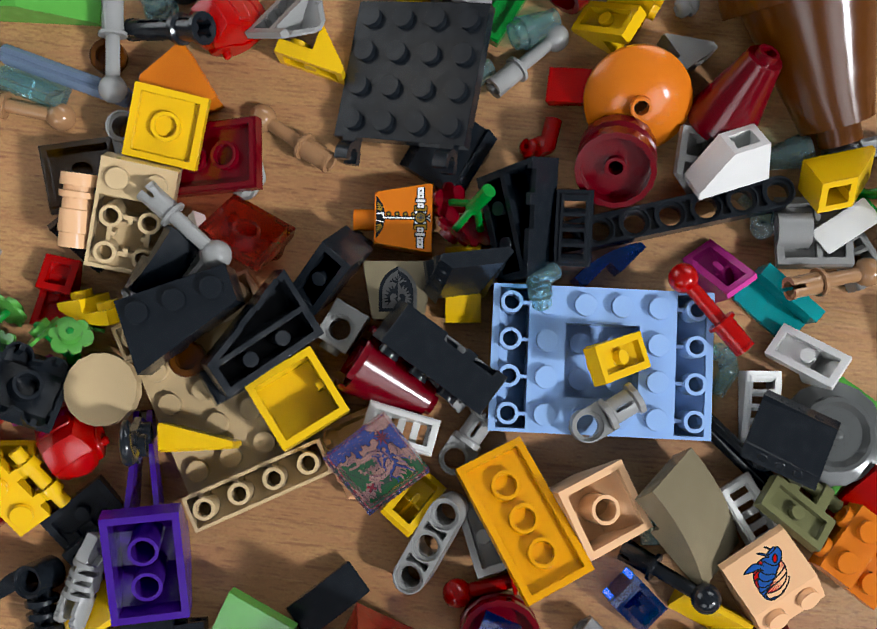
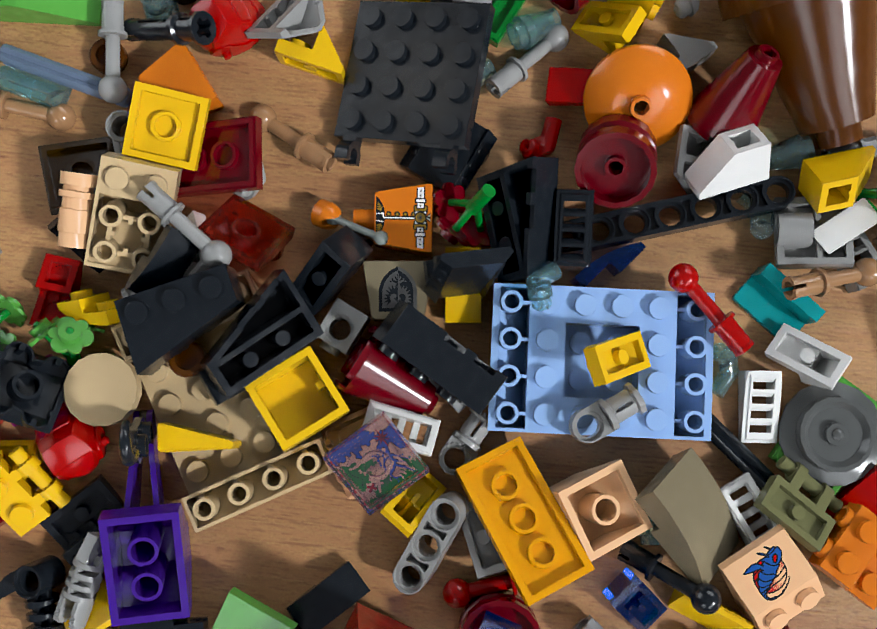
dark pink slope [682,239,758,303] -> none
black slope [740,389,841,491] -> none
none -> hinge [311,199,388,245]

